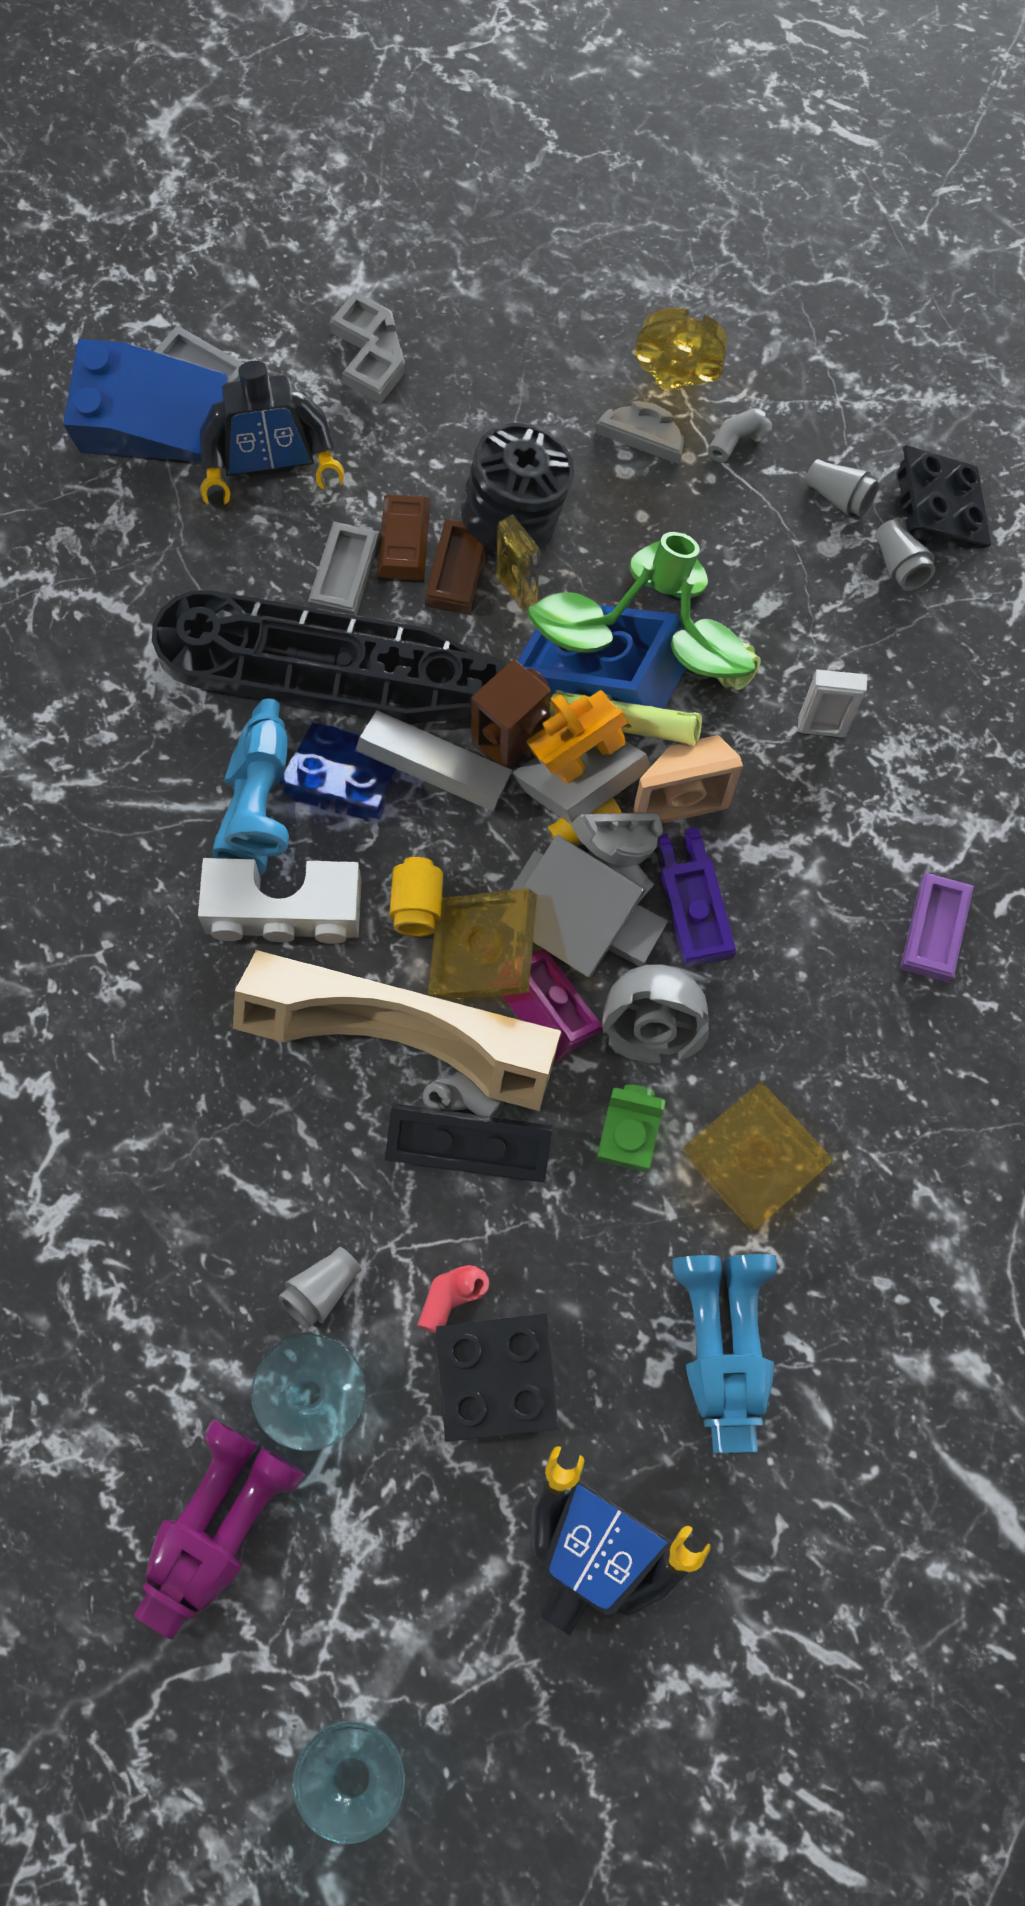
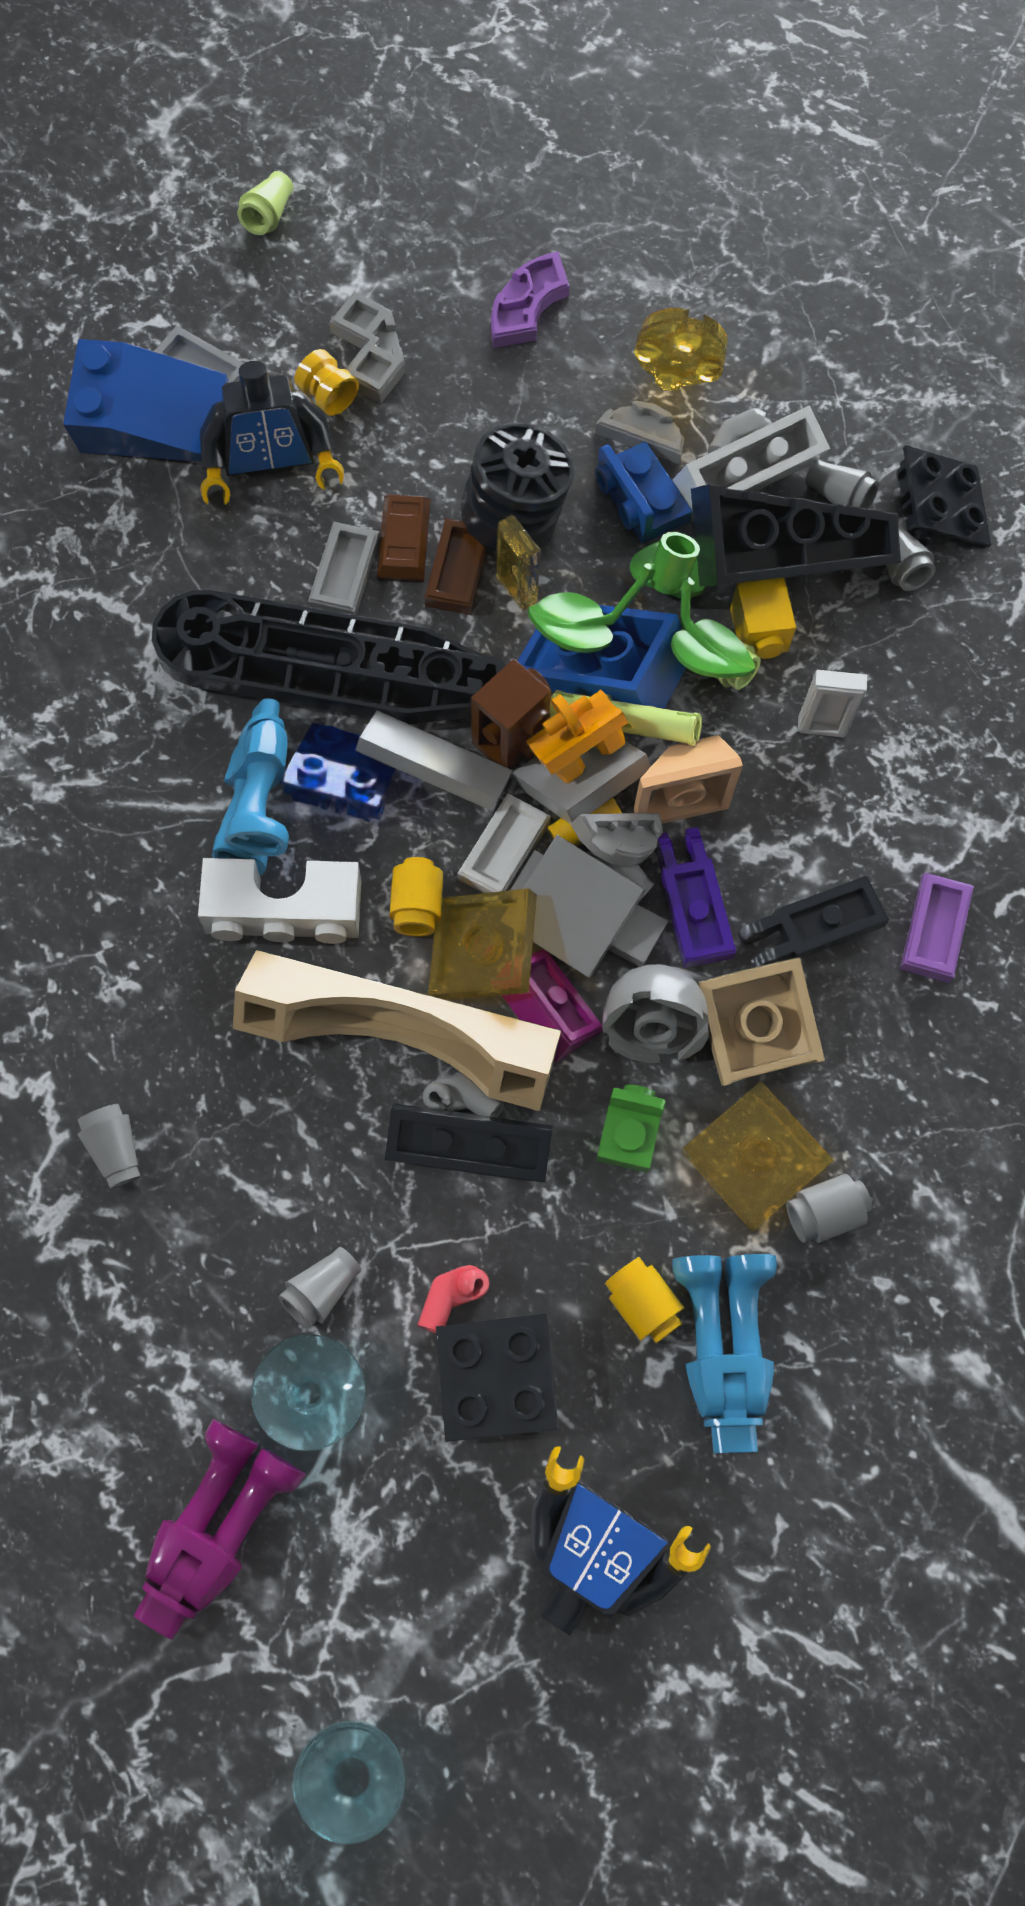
none -> light grey cone [77,1104,141,1189]
none -> yellowish green cone [238,171,293,235]
none -> yellow wheel [294,349,359,416]
none -> white tile [457,793,551,903]
none -> medium lavender tile [491,251,569,348]
none -> blue bracket [594,441,692,544]
none -> yellow brick [605,1257,685,1344]
none -> white brick [673,405,830,522]
none -> black wedge [691,484,901,586]
none -> tan slope [696,958,825,1086]
none -> yellow brick [730,577,796,659]
none -> black hinge [738,876,889,968]
none -> light grey brick [786,1174,872,1243]

